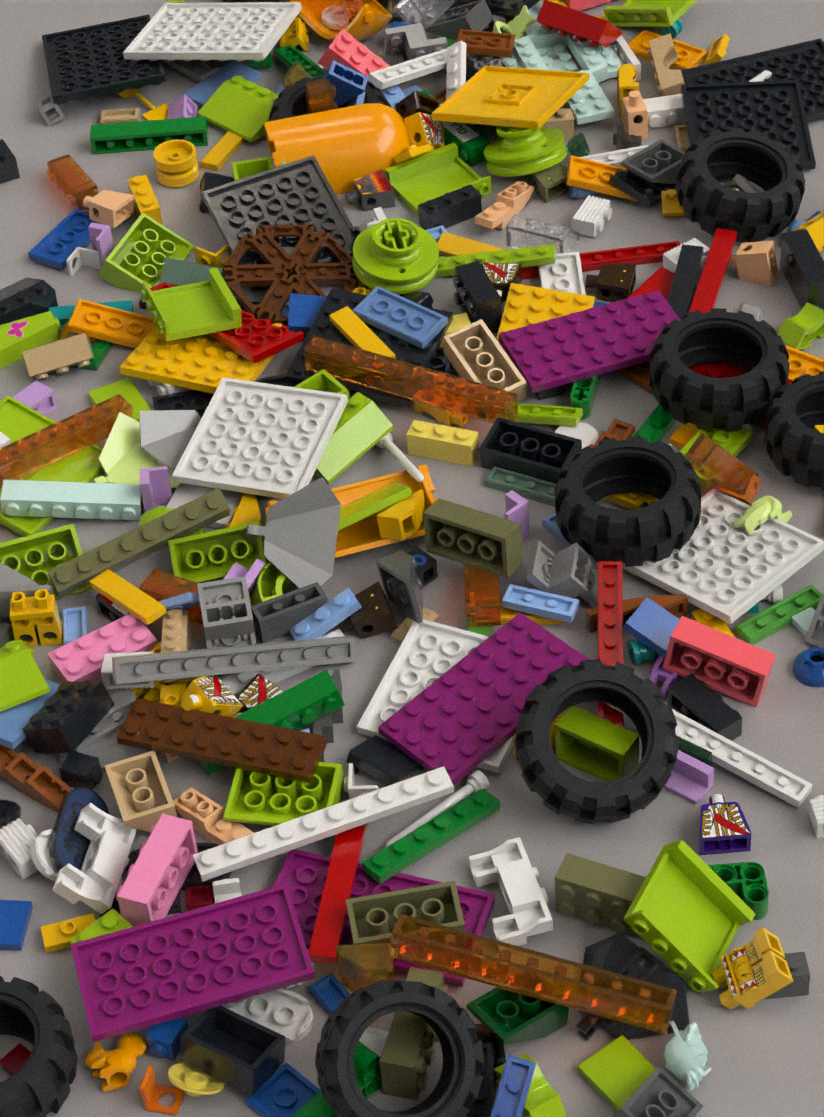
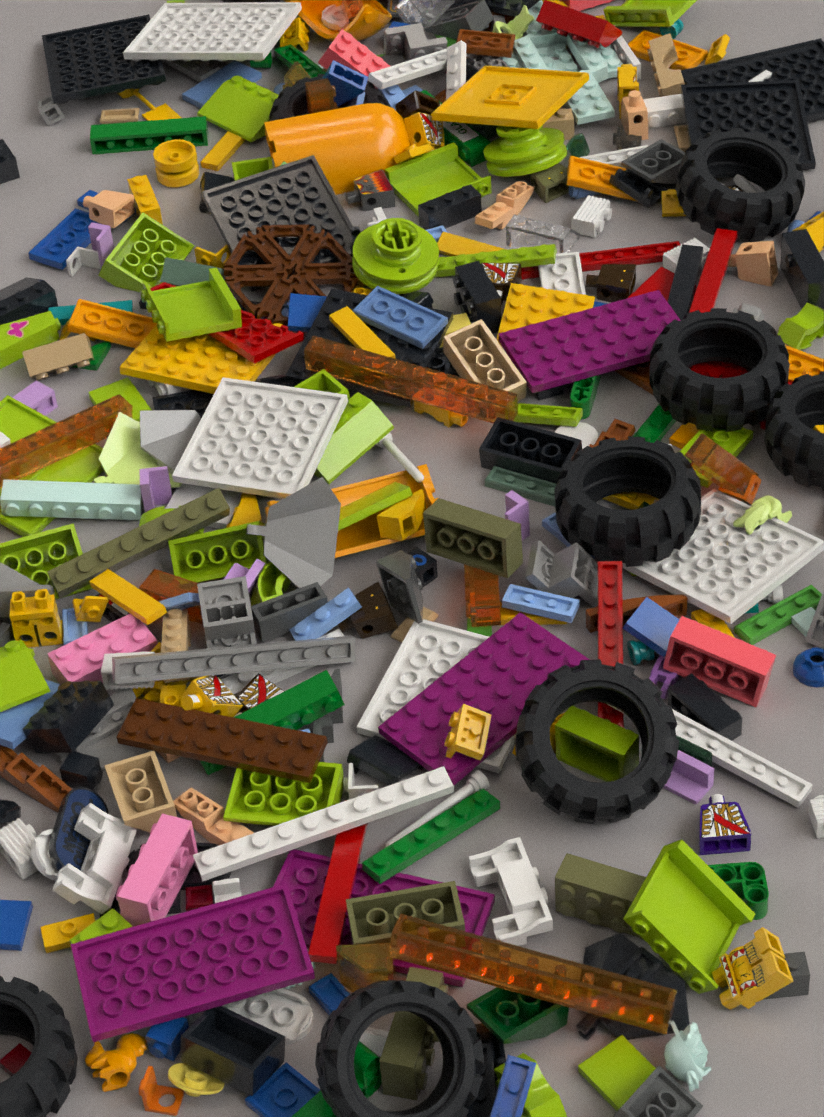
clear orange brick [46,154,99,210] -> none
lavender panel [168,94,198,119] -> none
light yellow brick [406,420,479,467] -> none
none -> yellow bracket [72,596,108,622]
none -> yellow bracket [444,704,492,760]

